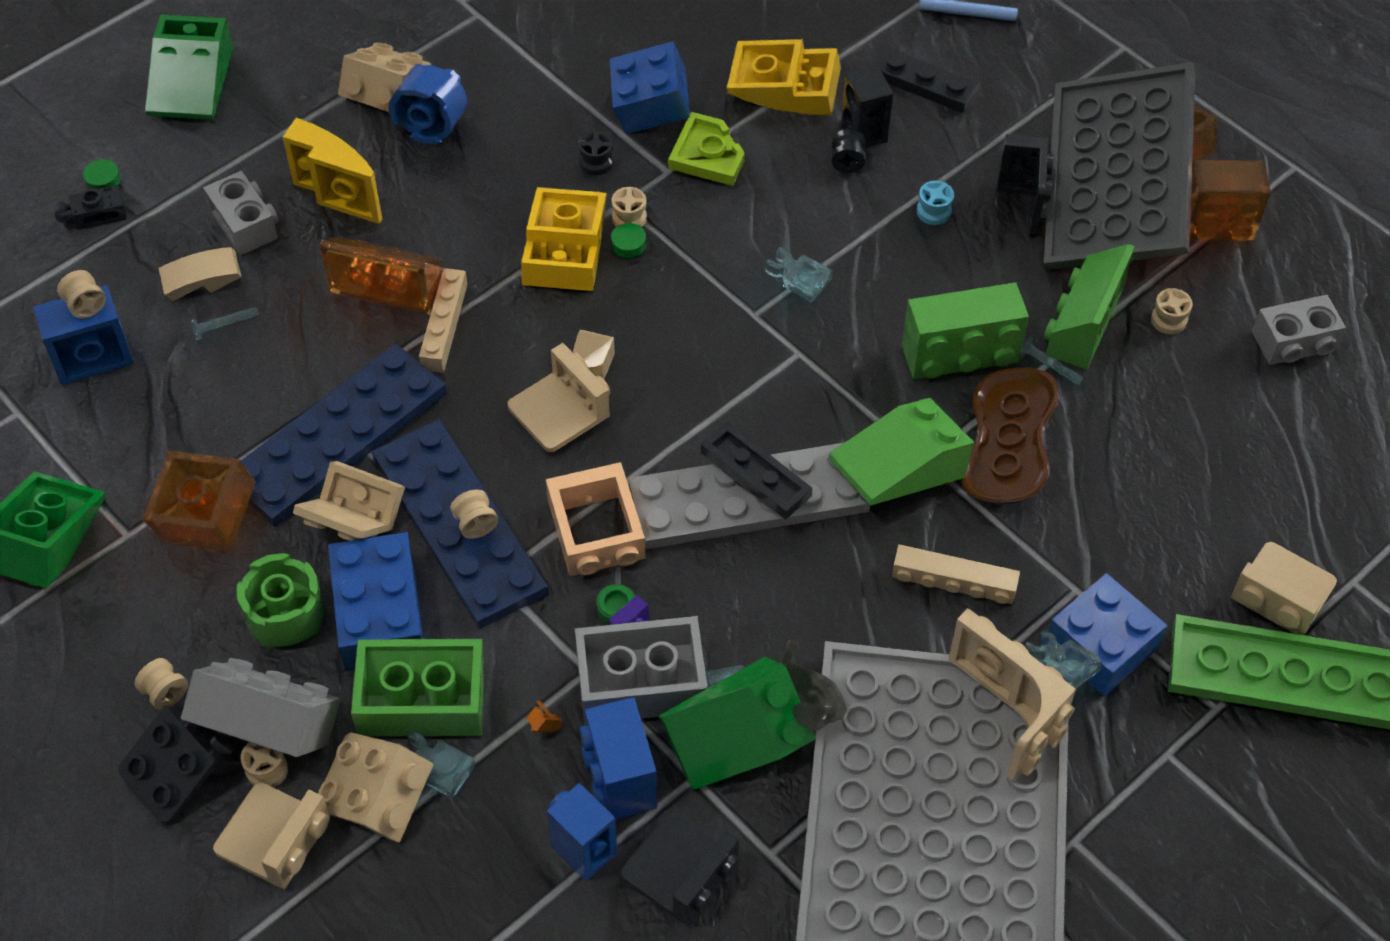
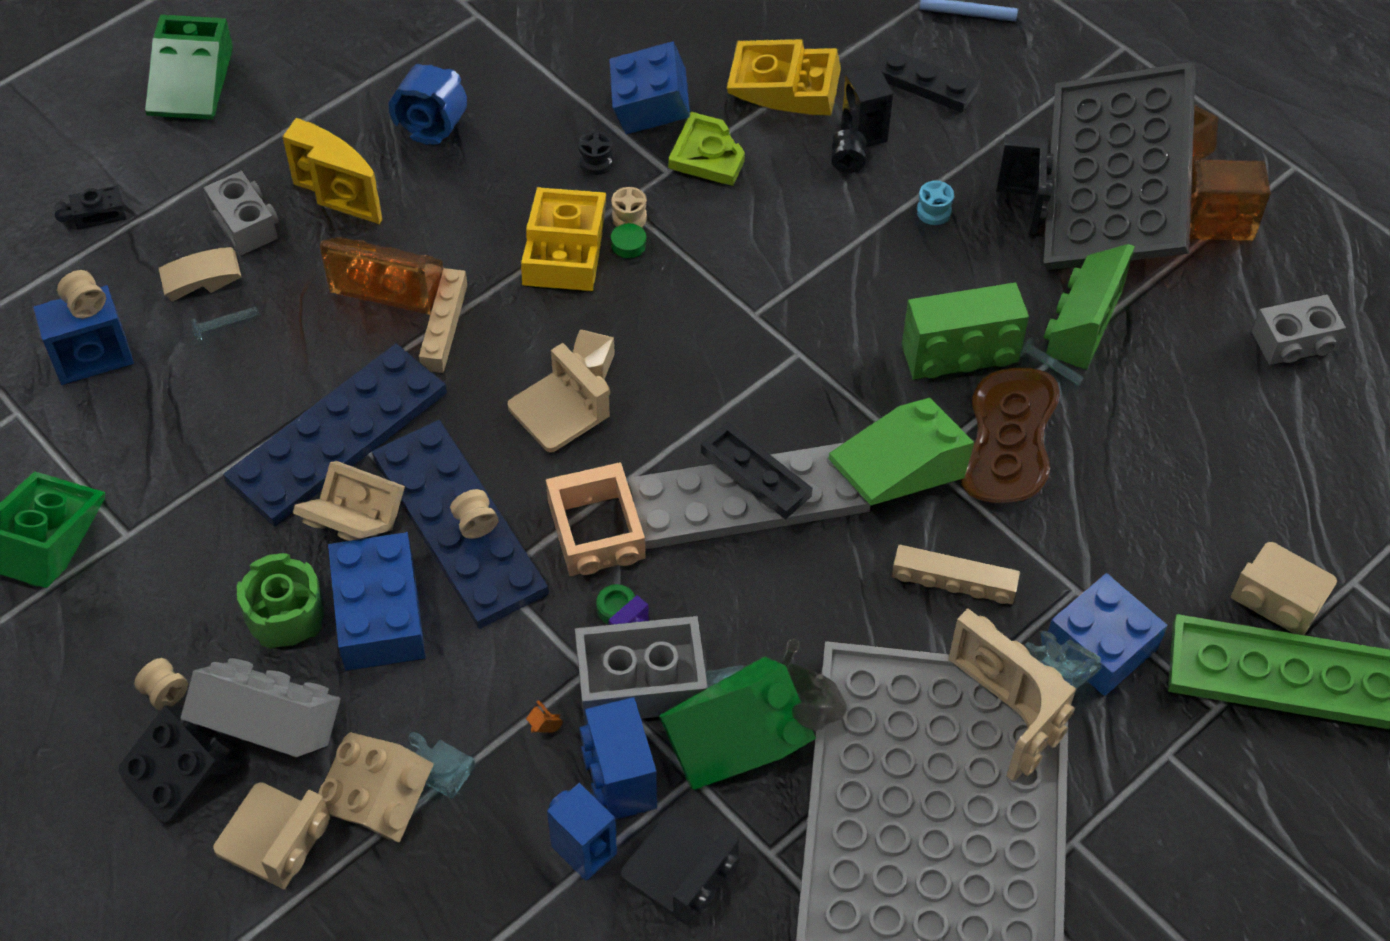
green tile [83,159,121,189] -> none
clear orange brick [142,450,256,550] -> none
tan wheel [241,742,288,788] -> none
tan bracket [338,43,431,112] -> none
bright green slope [351,639,484,736] -> none
clear light blue plate [765,247,833,302] -> none
tan wheel [1151,288,1193,334] -> none

